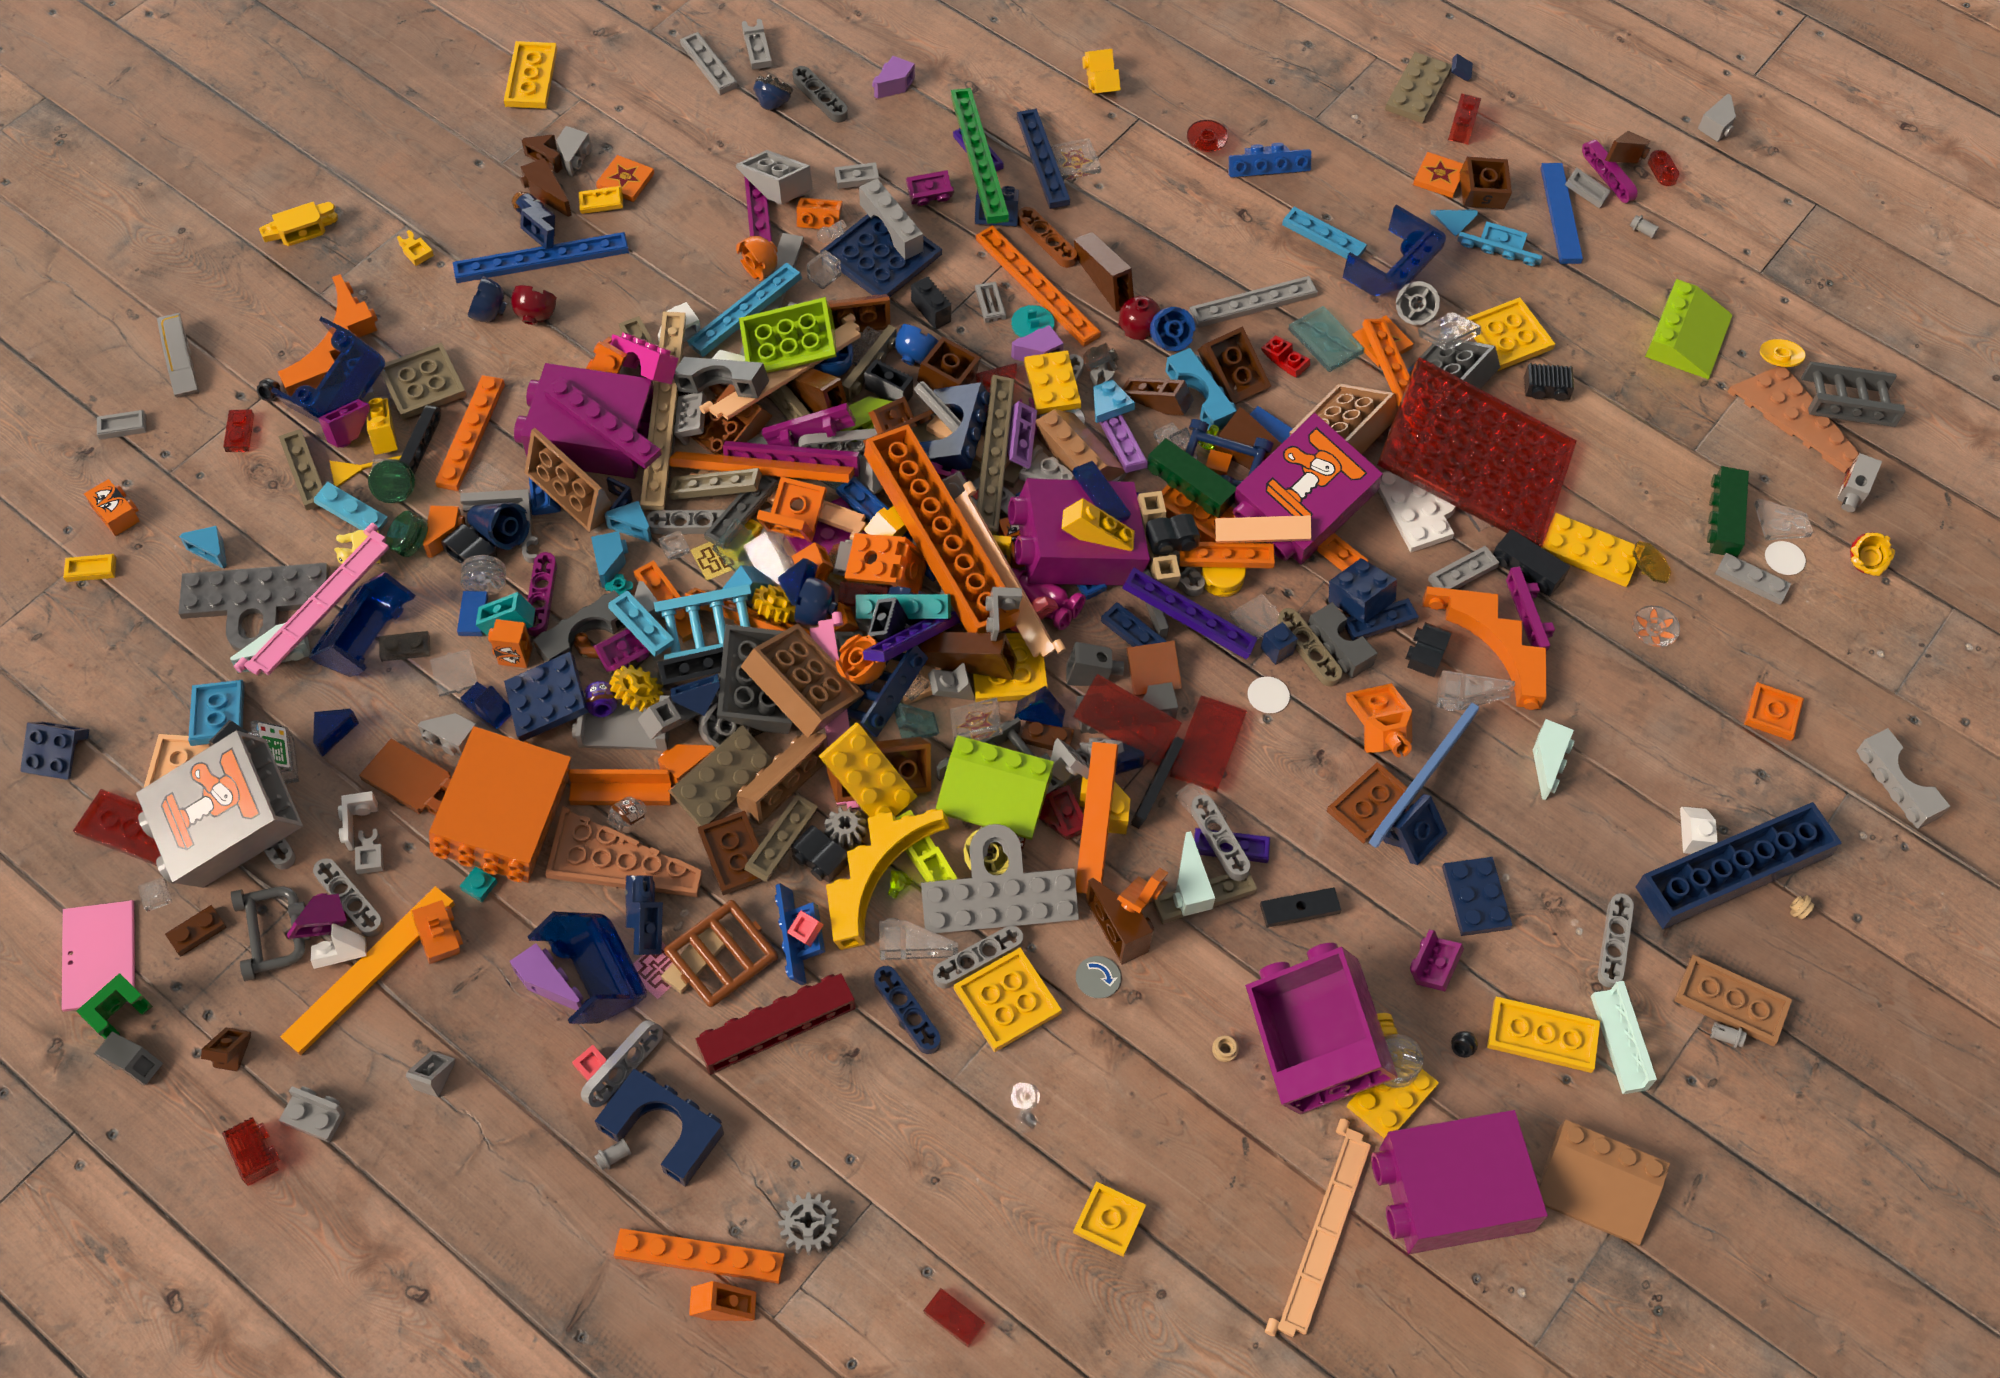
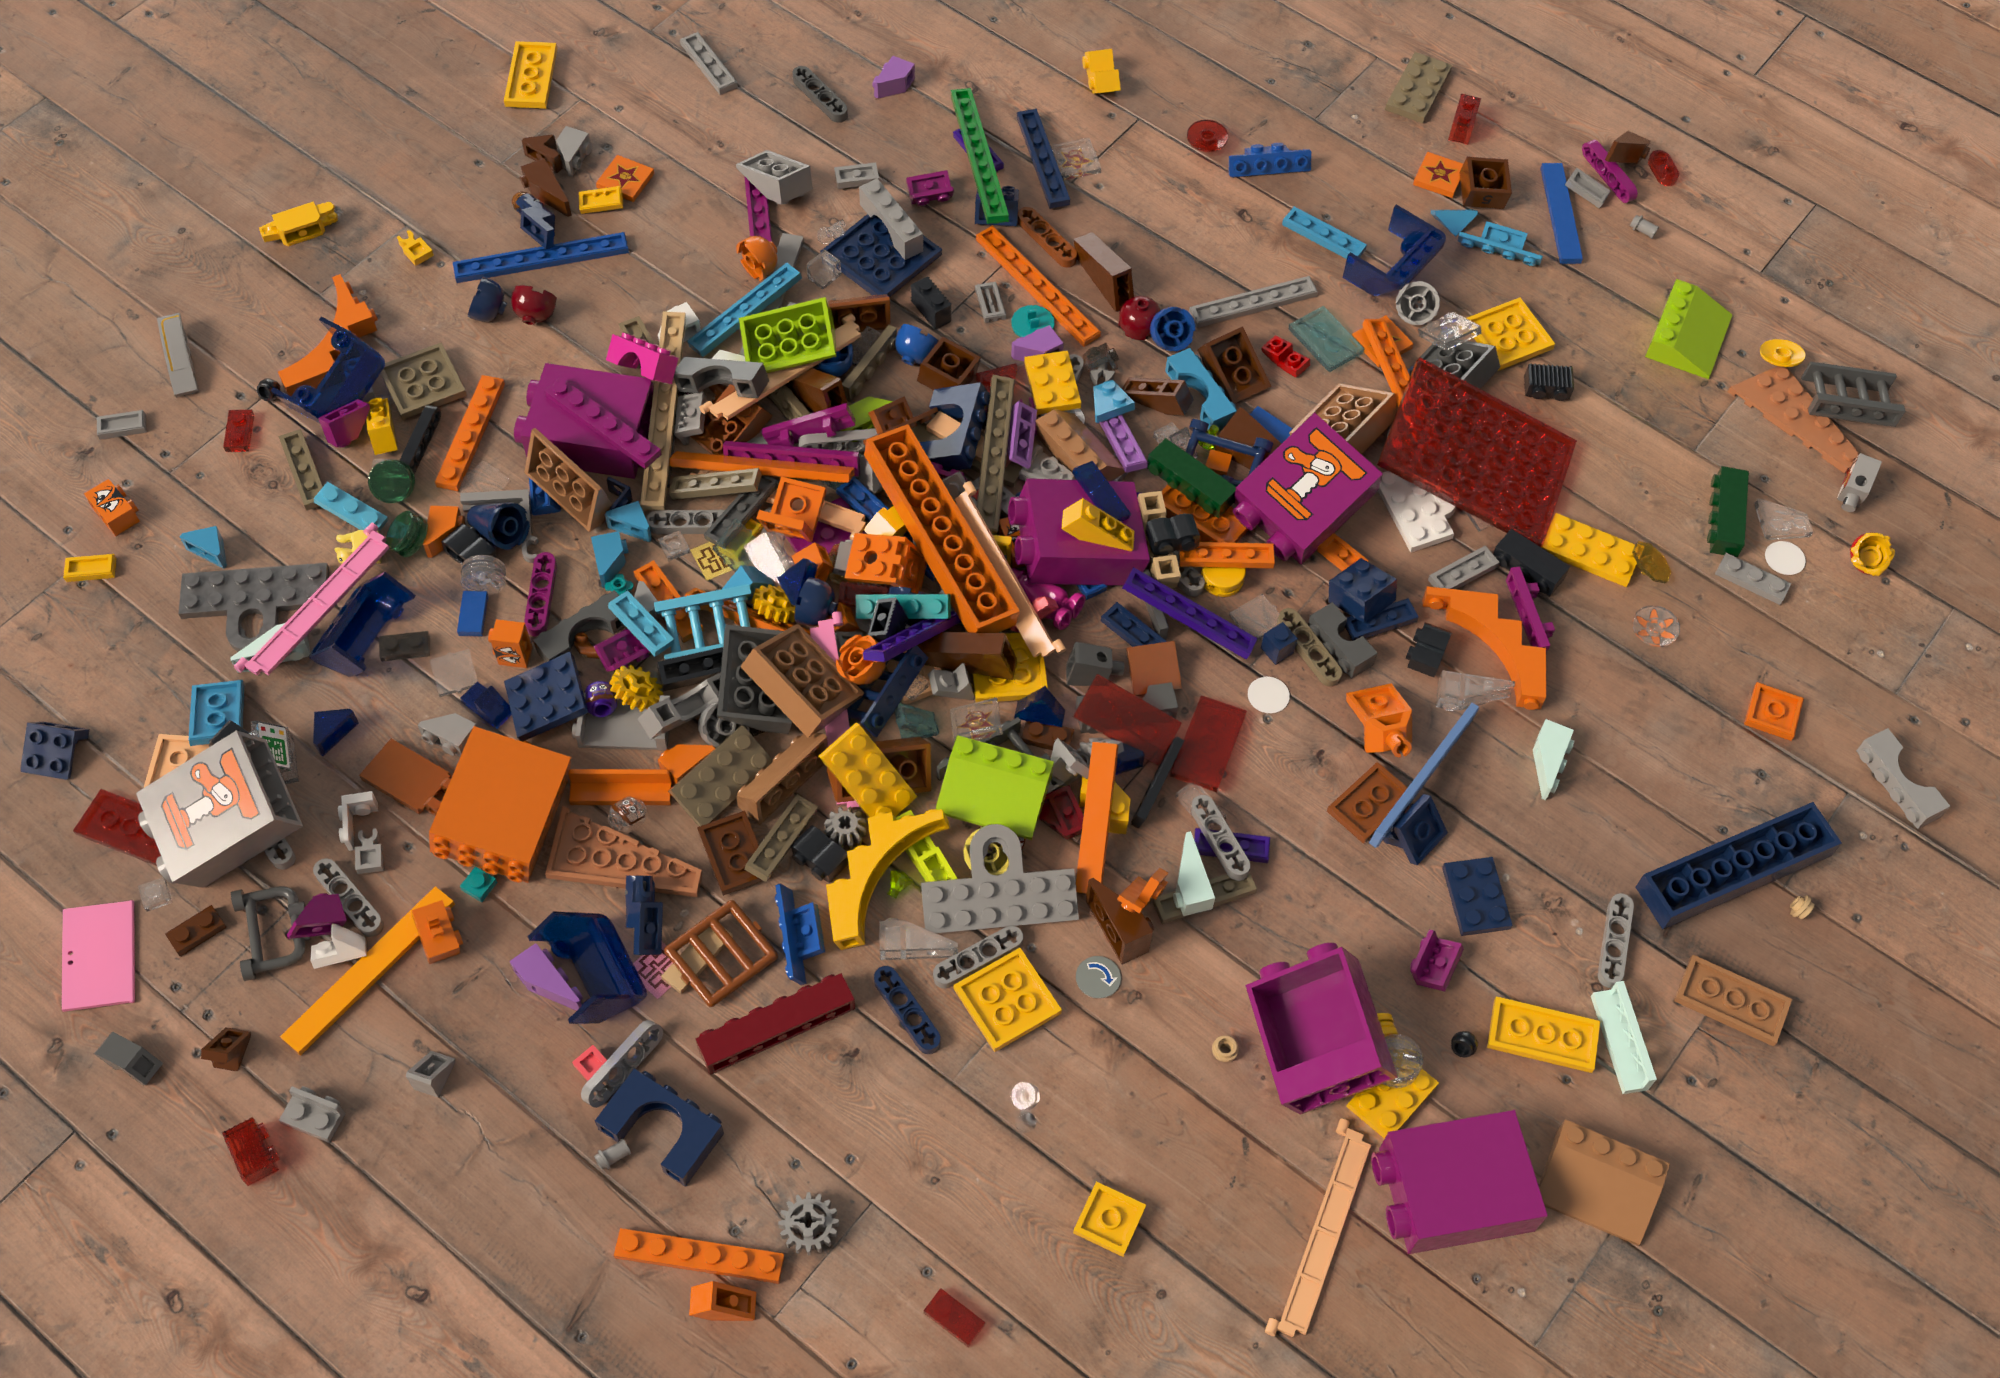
green panel [76,973,153,1039] -> none
yellow piece [329,455,402,487] -> none
teal brick [476,592,535,636] -> none
orange bracket [586,337,627,374] -> none
dark blue slope [671,674,720,716] -> none
light grey plate [742,19,772,70] -> none
dark blue hair [753,75,793,110] -> none
coral plate [787,910,824,947] -> none
orange bracket [797,198,842,230] -> none
black brick [864,359,913,403] -> none
light grey axle [914,381,961,433] -> none
light grey bracket [985,587,1022,641] -> none
light nougat tile [1215,515,1311,543] -> none
black tile [1260,887,1342,928] -> none
dark blue tile [1451,54,1473,81] -> none
white slope [1680,807,1717,854] -> none
light grey slope [1698,94,1736,142] -> none
light grey pin [1710,1022,1747,1048] -> none

